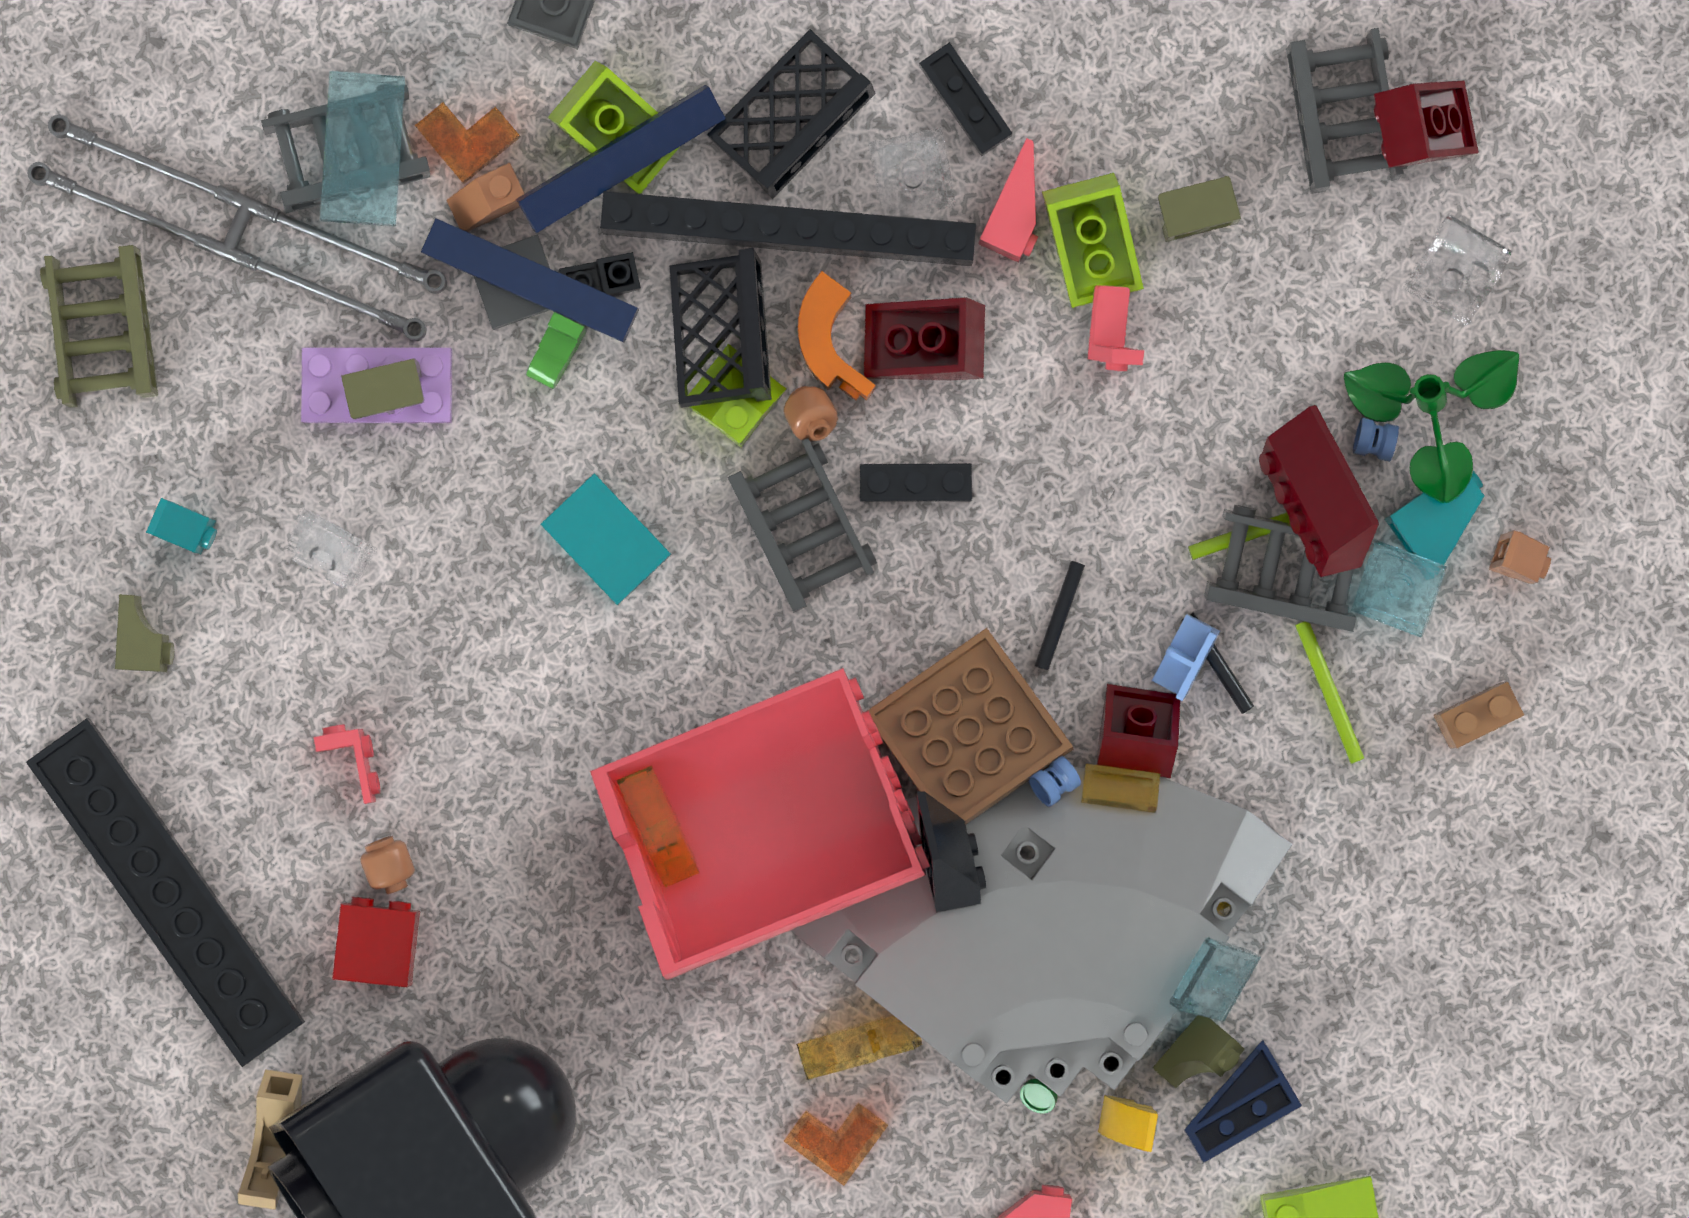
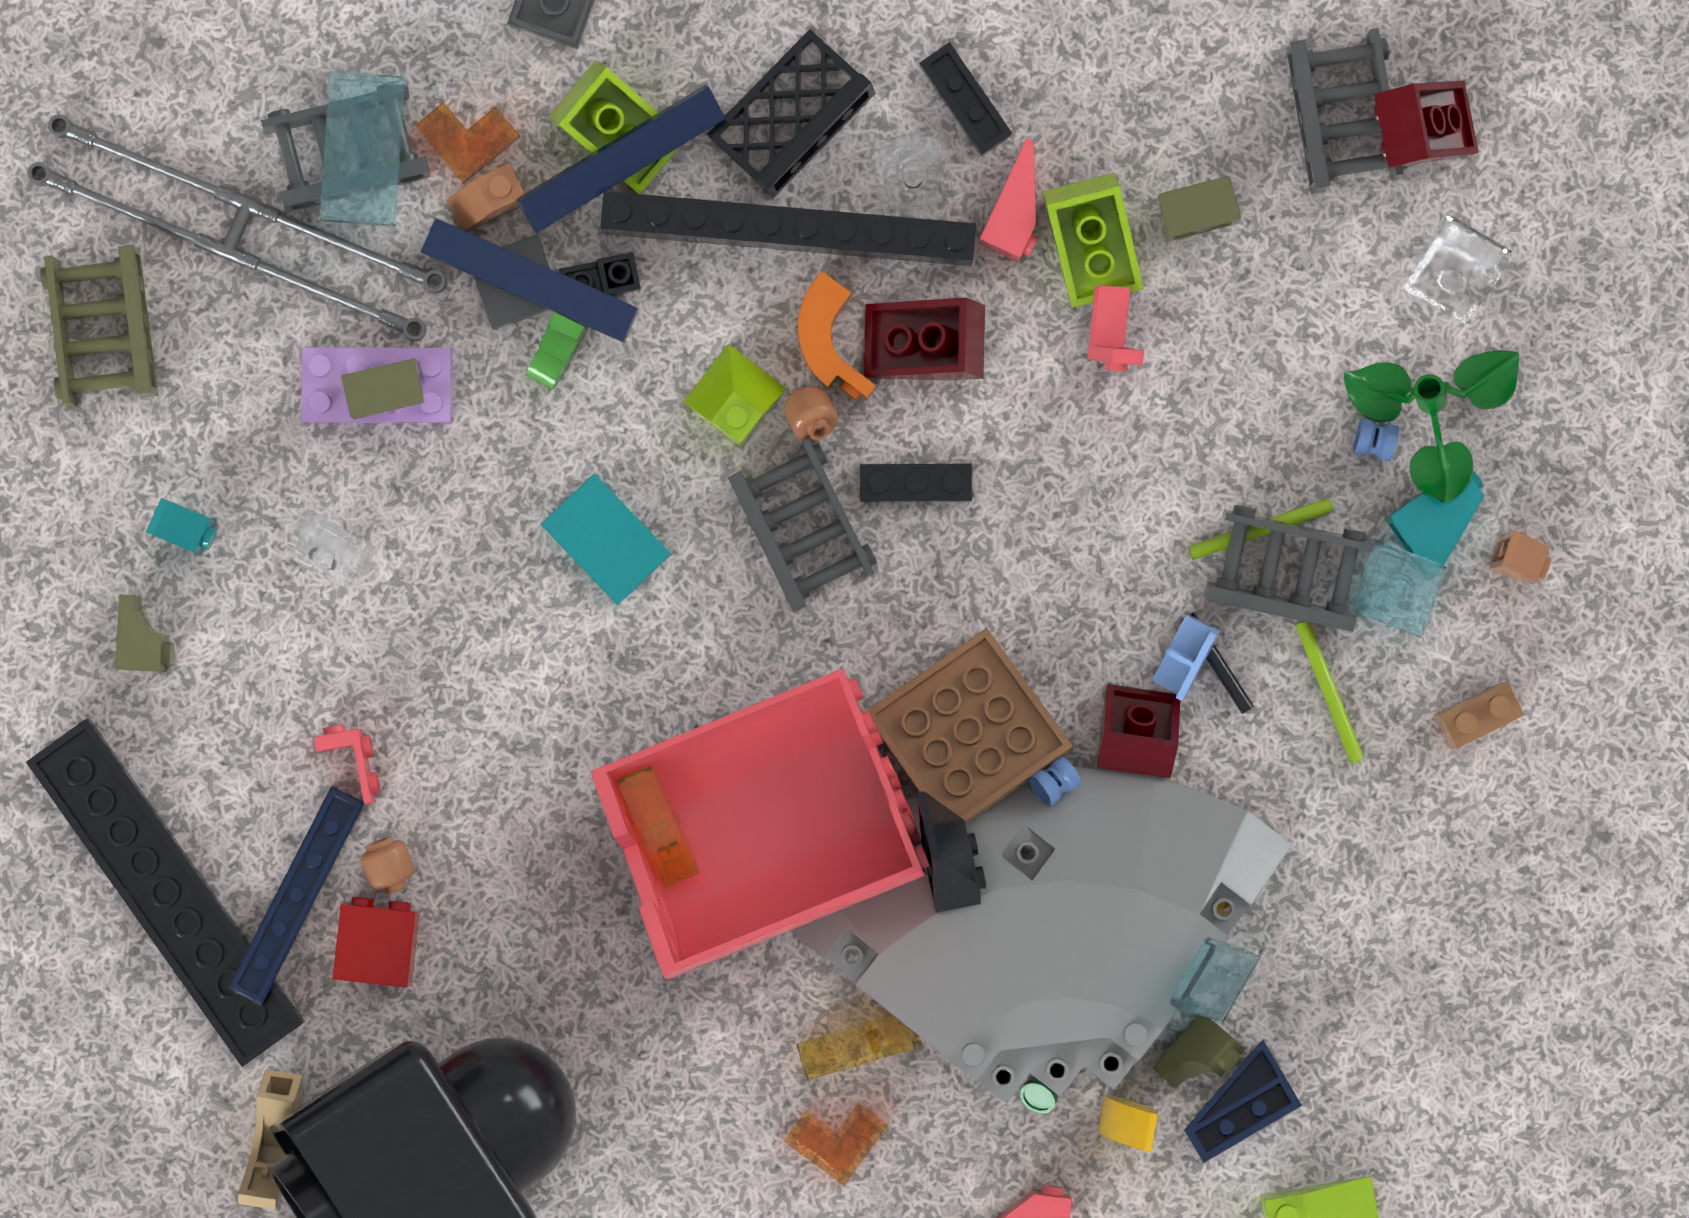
black fence [669,248,772,408] -> none
black bar [1035,561,1085,671] -> none
clear yellow tile [1081,764,1160,813] -> none
dark red slope [1259,405,1379,577] -> none
none -> dark blue tile [228,786,365,1005]

